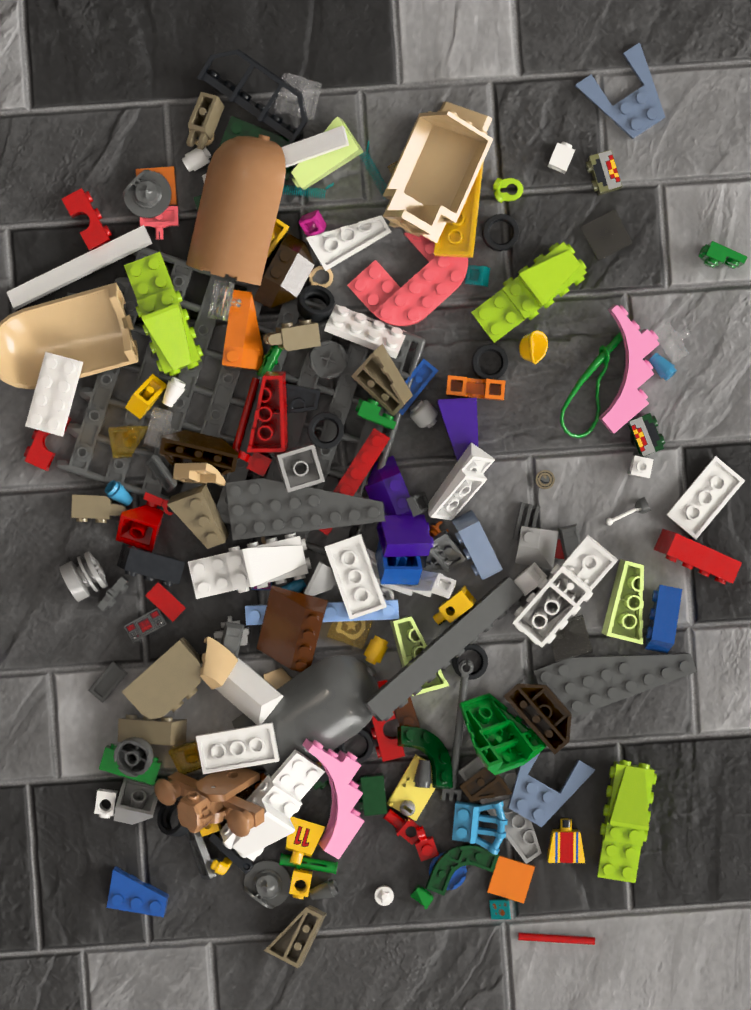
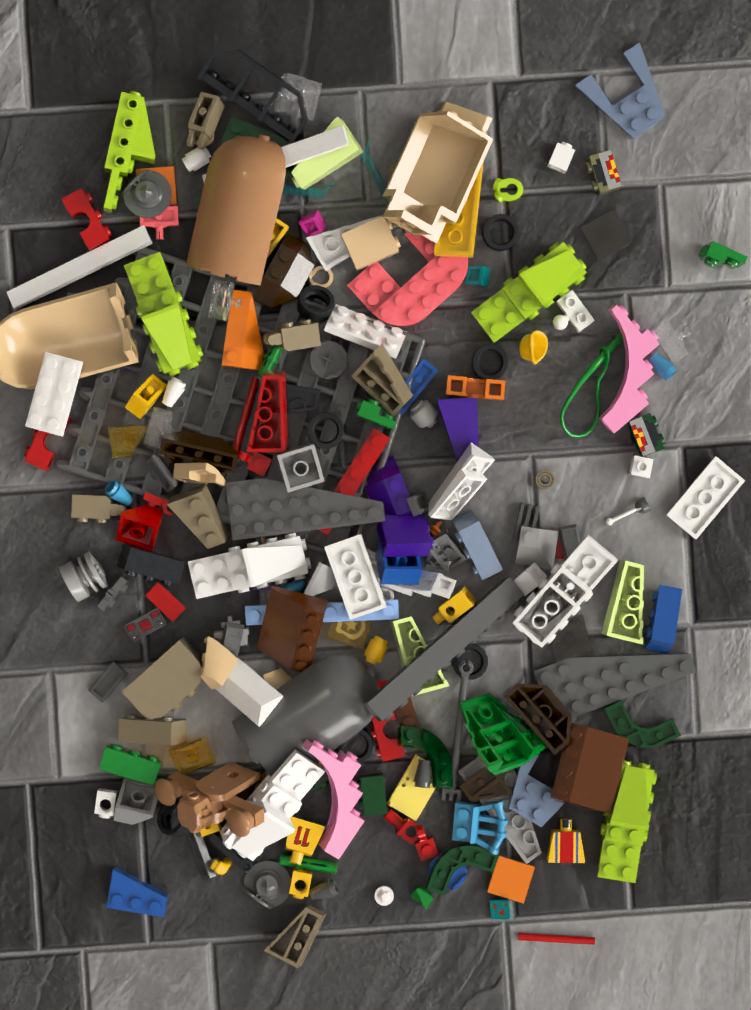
dark grey cylinder [114,737,154,777] -> none
white plate [196,722,280,774] -> none
light grey hinge [400,800,415,816] -> none
red wedge [654,529,742,585] -> none
none -> lime wedge [104,91,155,213]
none -> tan brick [341,216,401,271]
none -> reddish brown slope [551,723,629,814]
none -> white plate [553,290,595,333]
none -> dark green plate [604,700,681,748]

